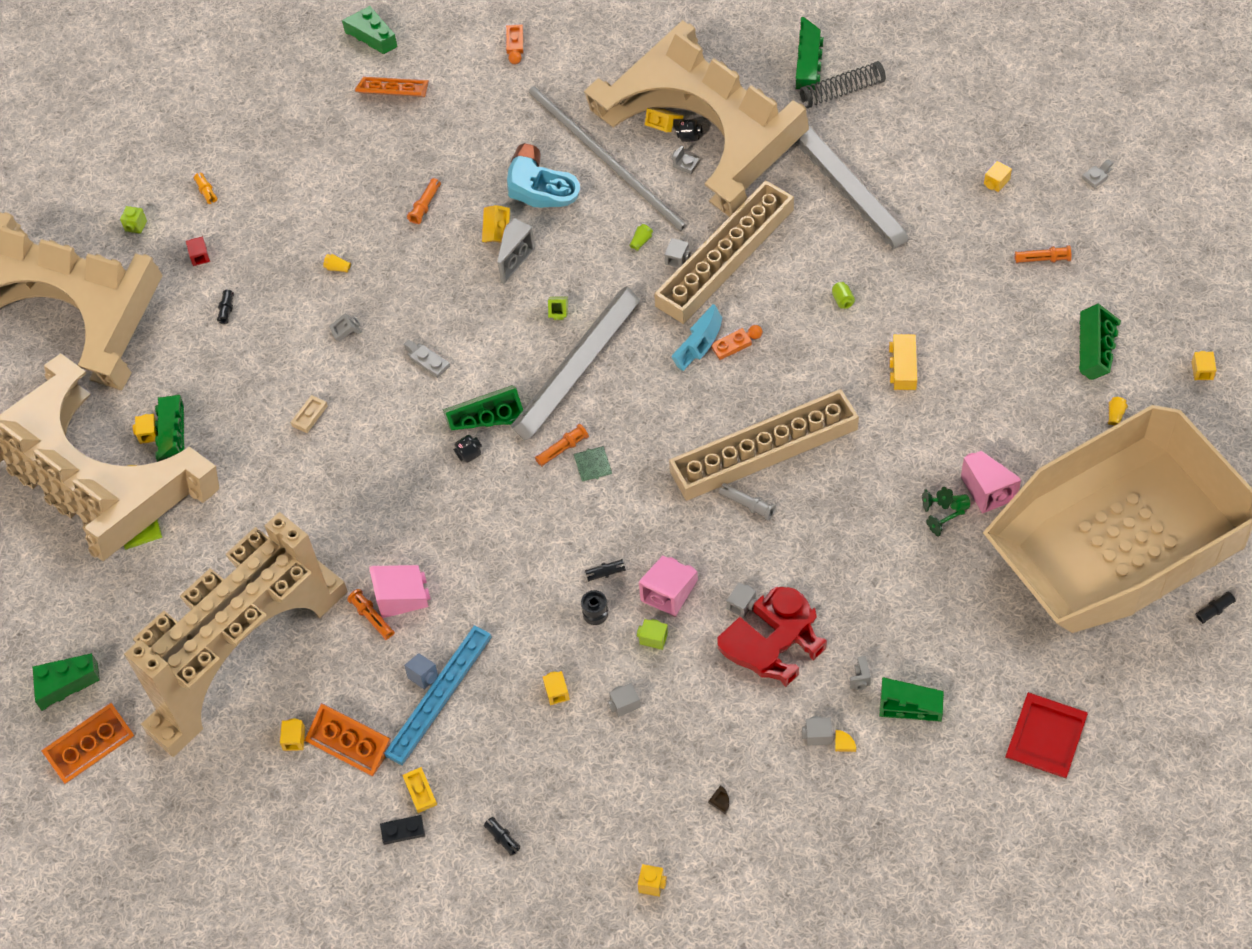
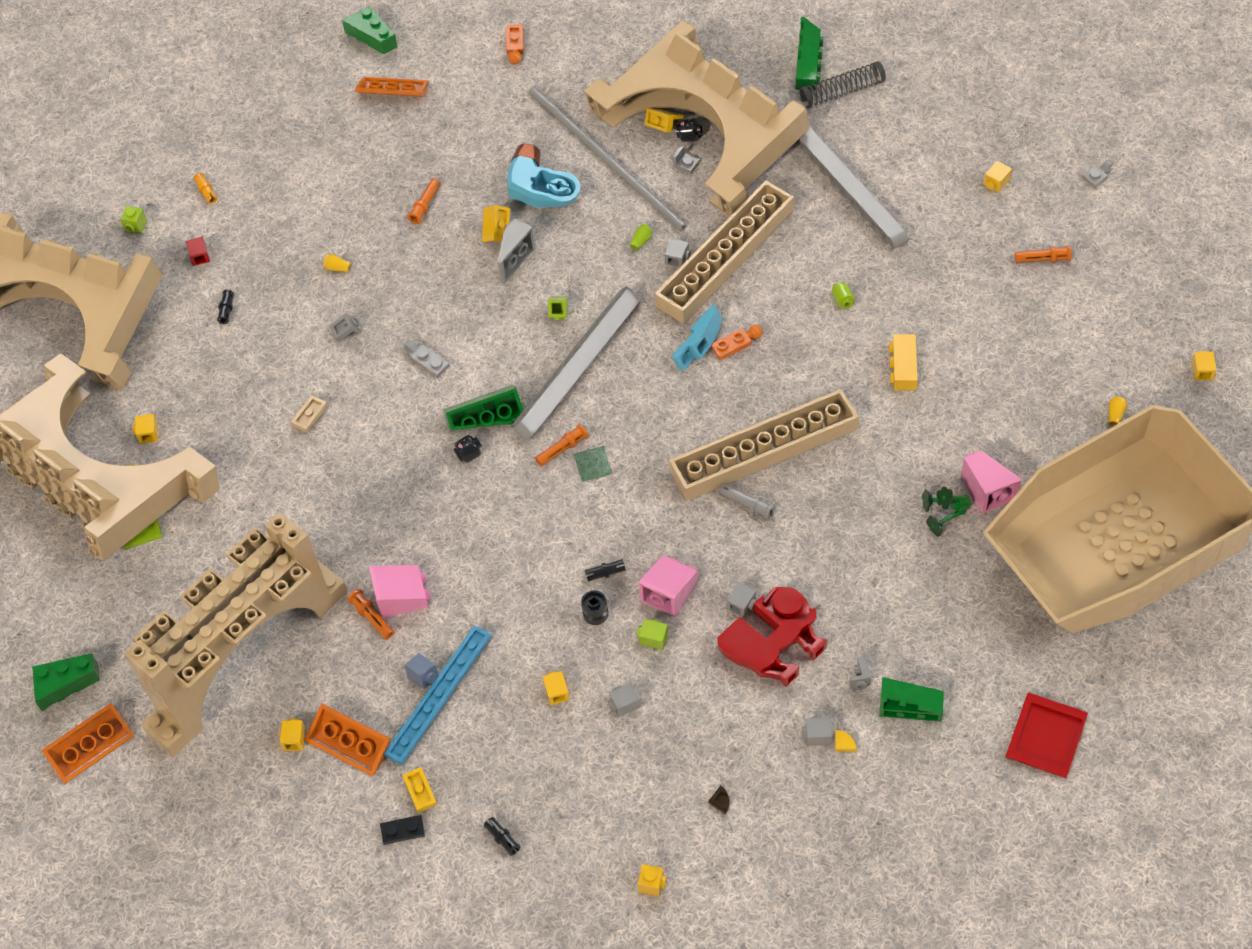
green wedge [155,395,185,462] -> none
green wedge [1079,303,1121,380] -> none
black pin [1195,591,1236,624] -> none

